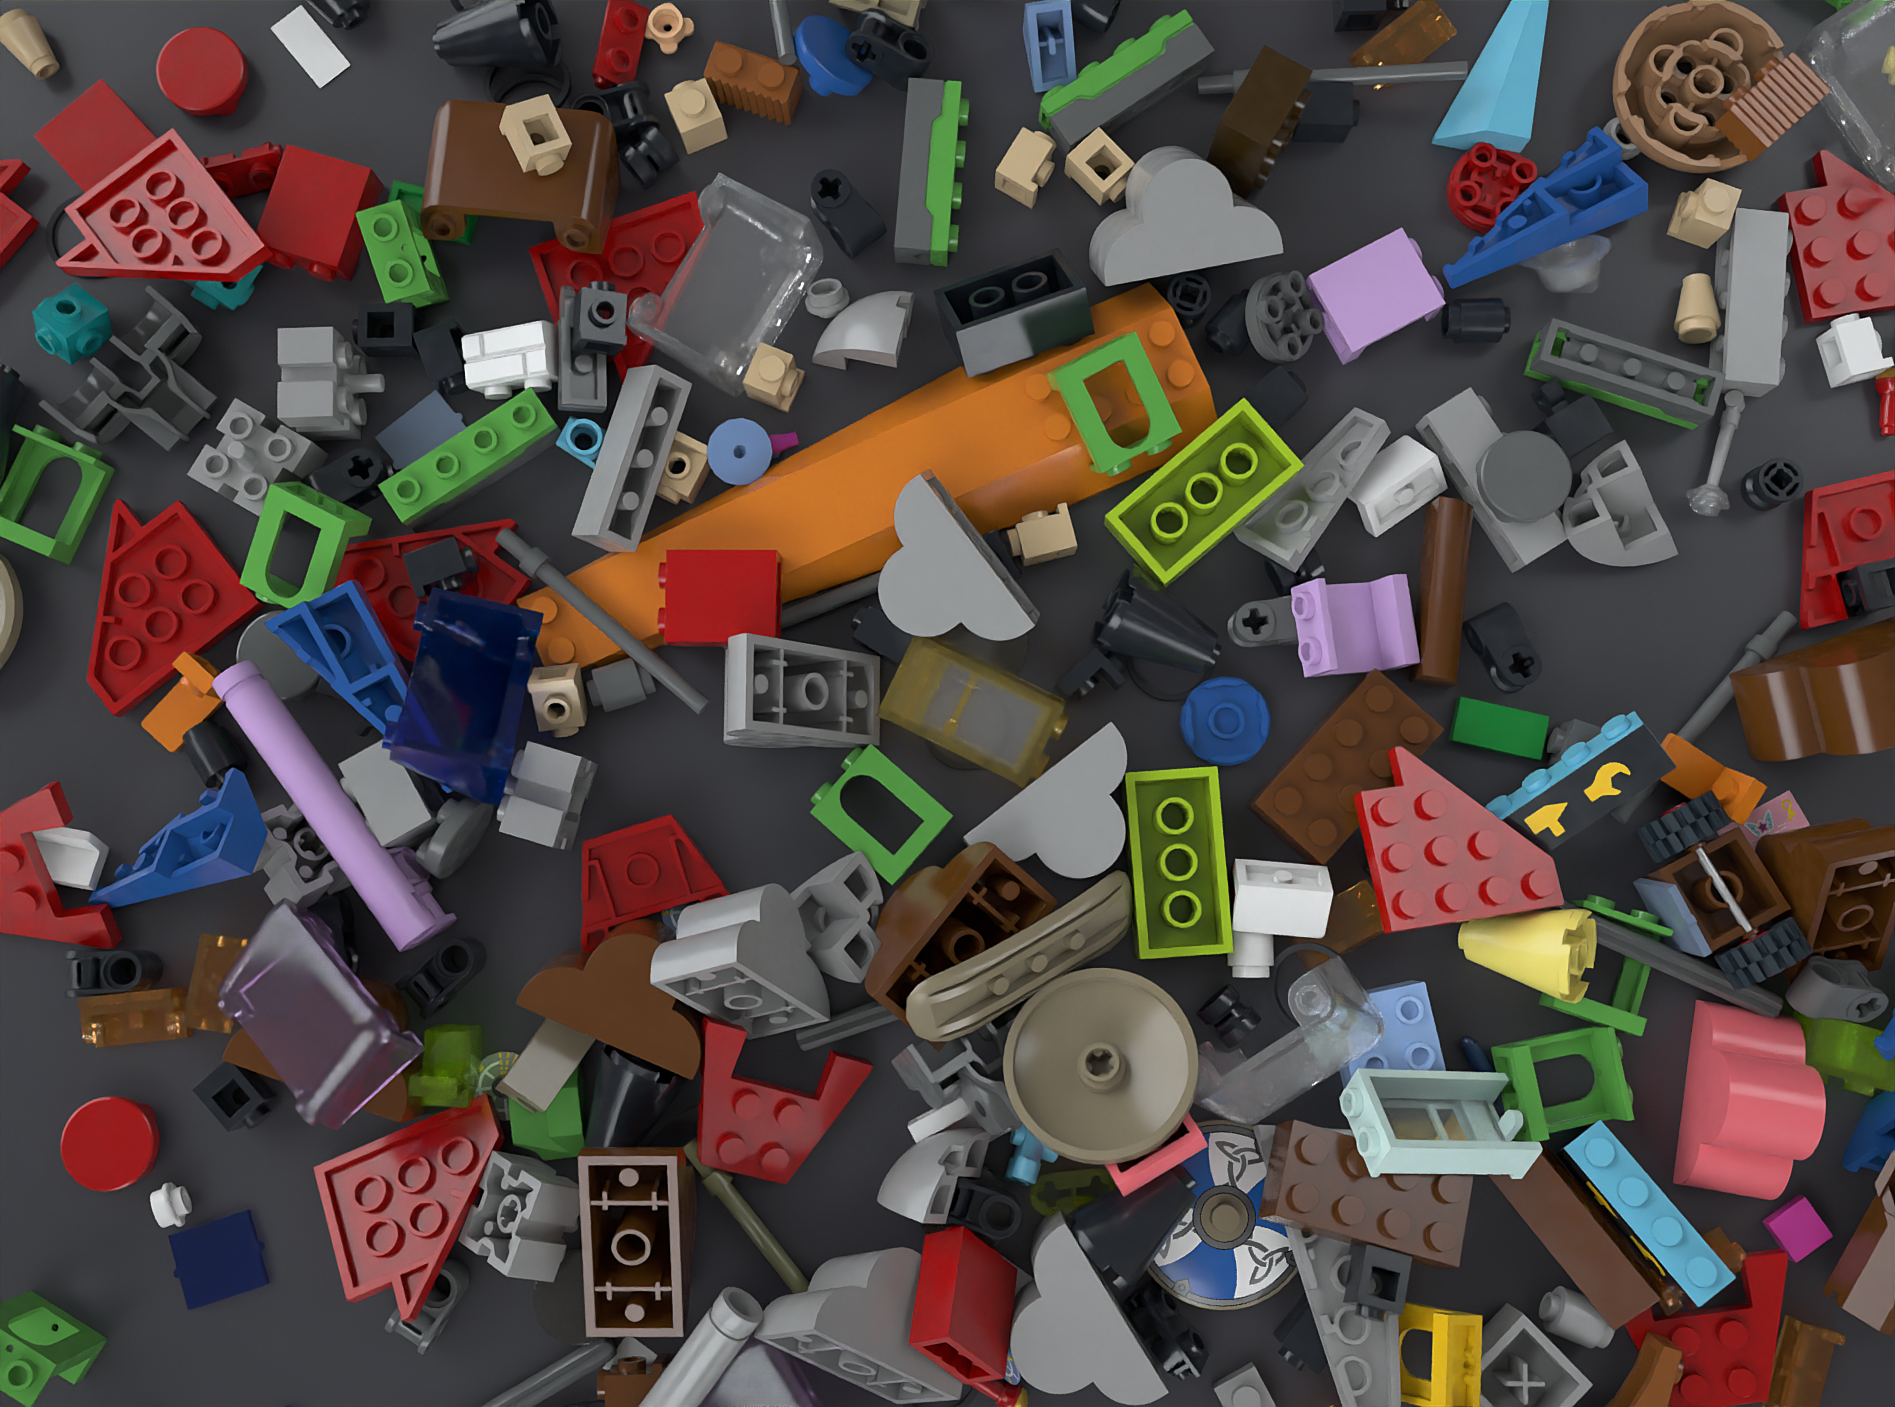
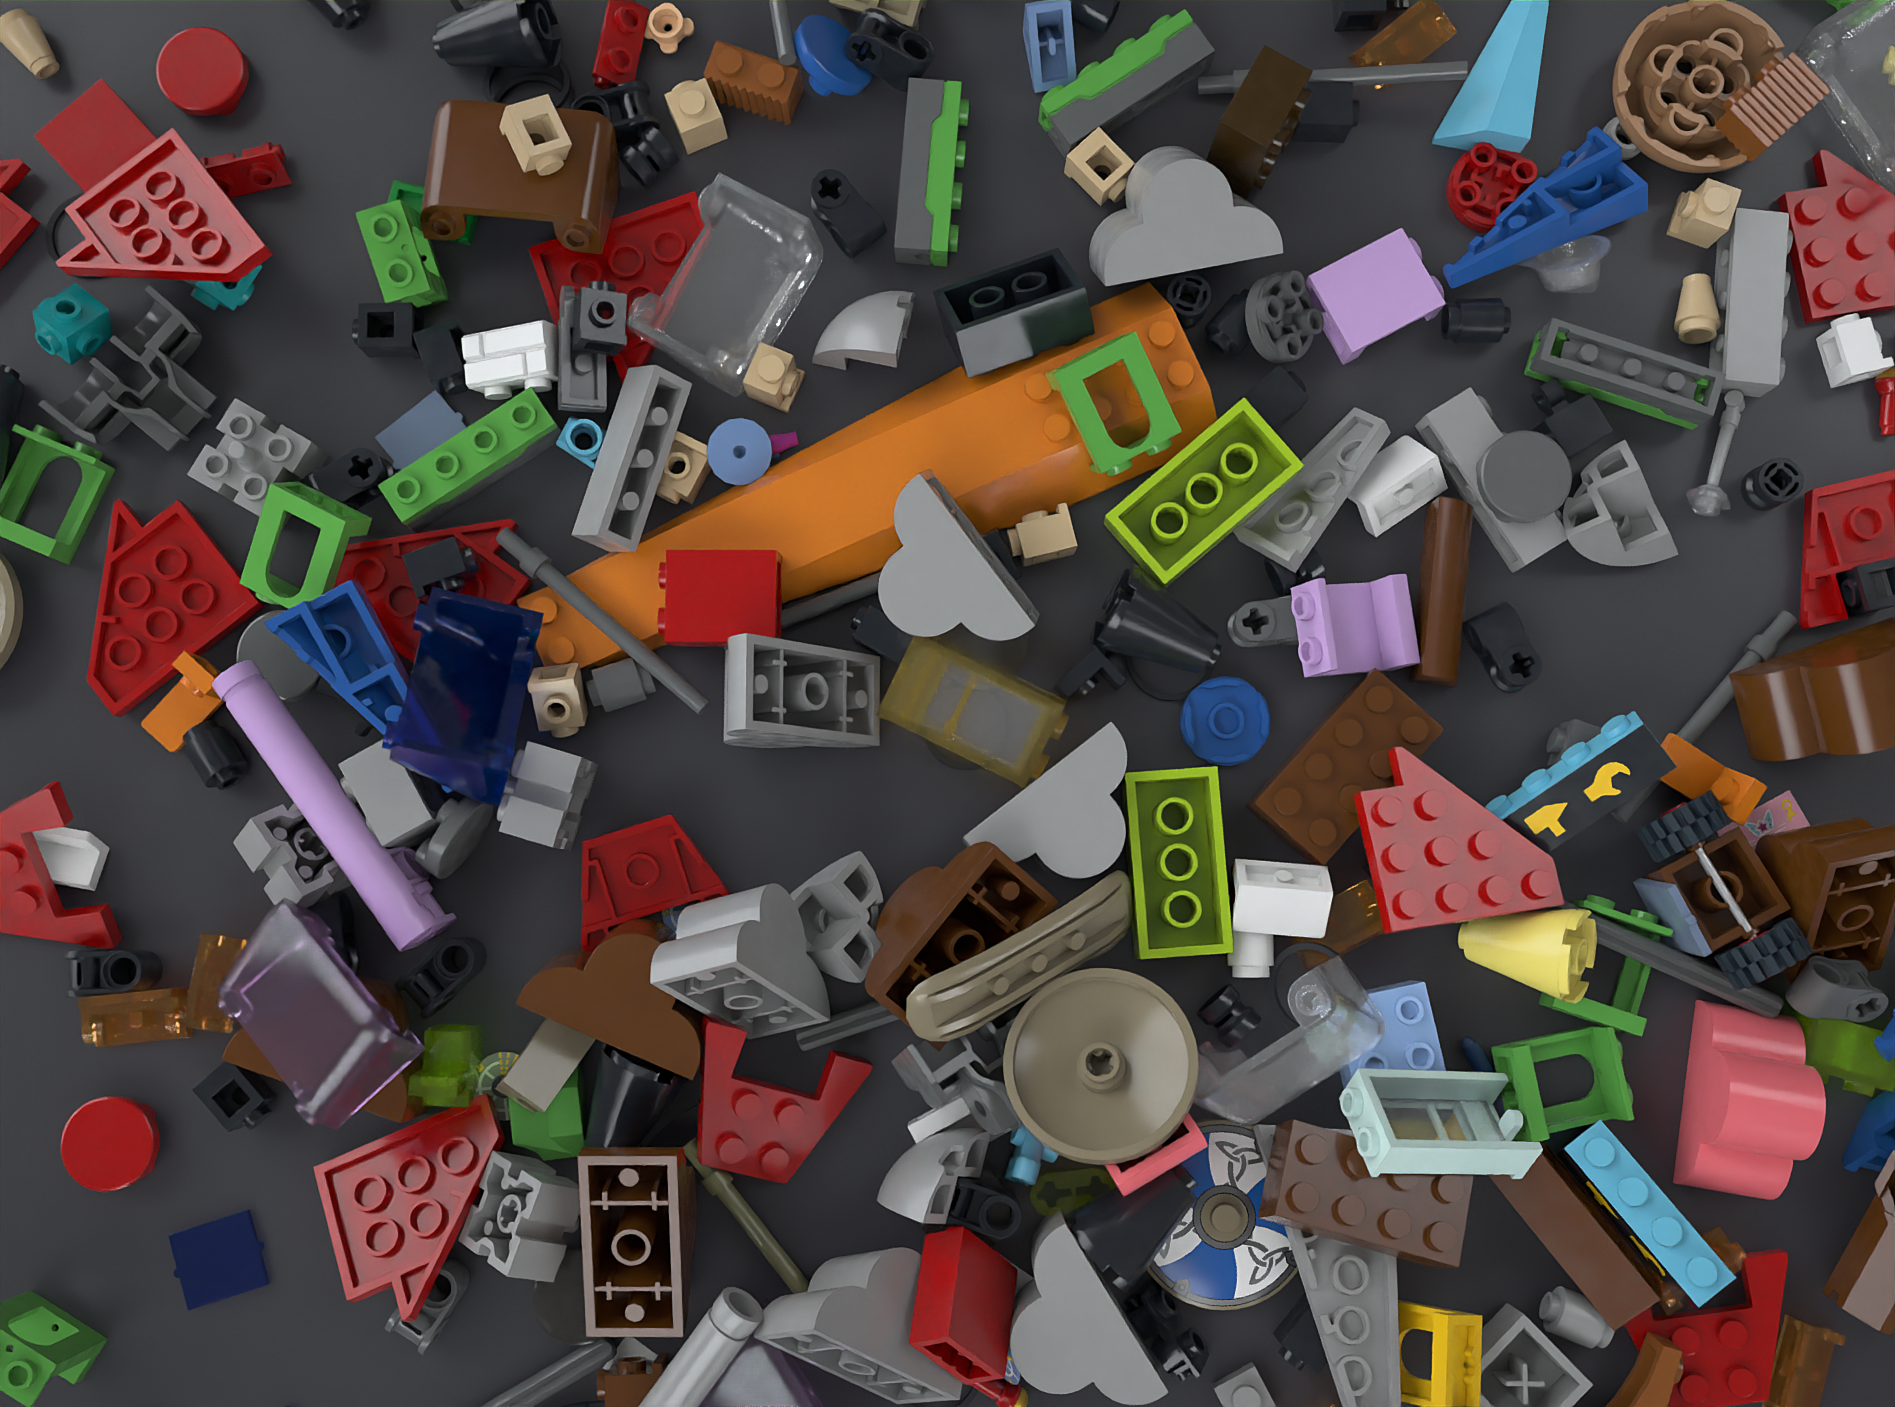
blue wedge [88,768,268,909] -> none
white plate [150,1182,192,1228] -> none
red brick [256,144,384,282] -> none
white sticker [271,5,351,88] -> none
light grey brick [277,327,385,441] -> none
light grey plate [805,278,850,318] -> none
bright green panel [810,743,953,886] -> none
tan brick [995,127,1057,209] -> none
black brick [1343,1243,1413,1322] -> none
green tile [1448,697,1550,762] -> none
dark pink tile [1762,1195,1833,1263] -> none

